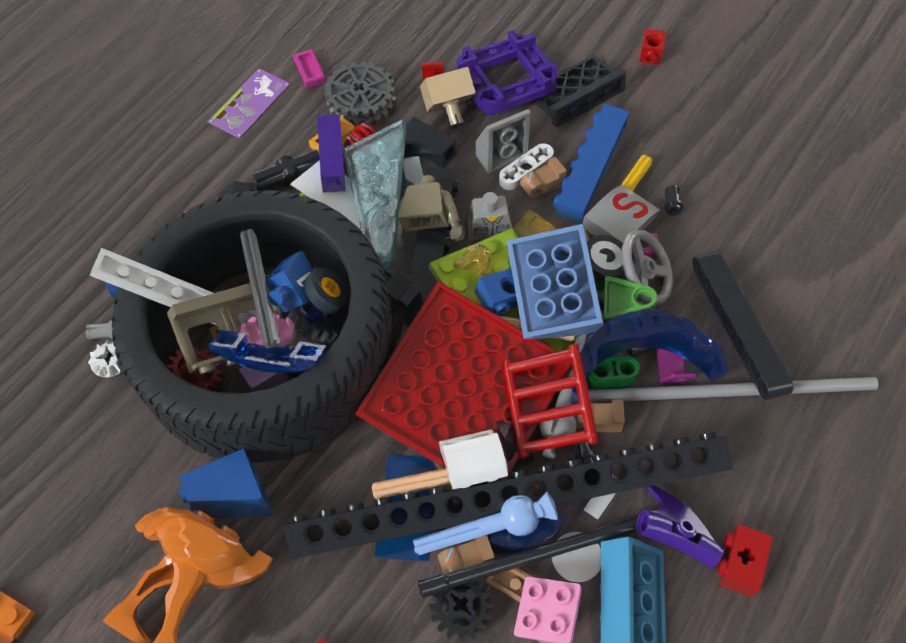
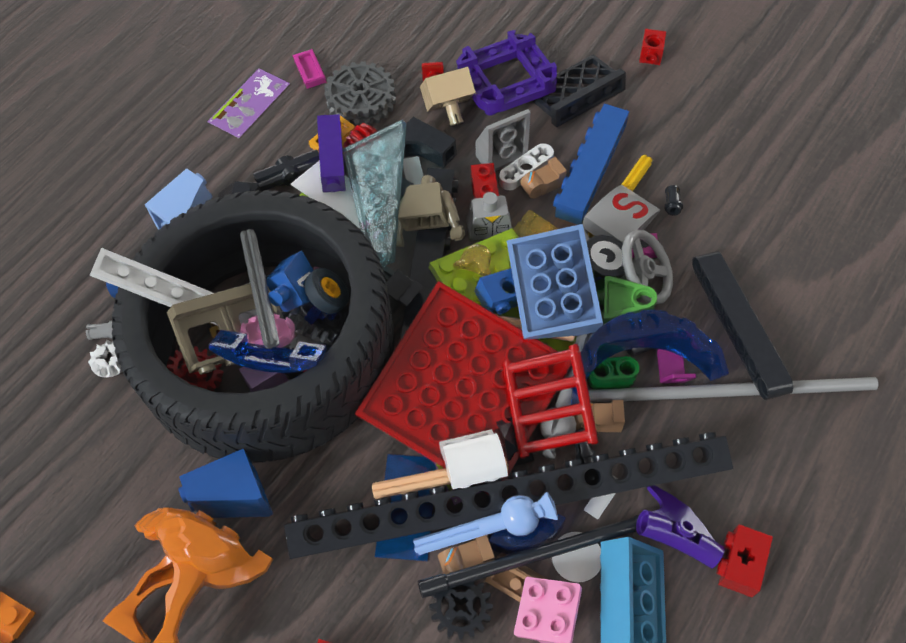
none -> light blue slope [145,169,213,230]
none -> red brick [471,163,499,199]

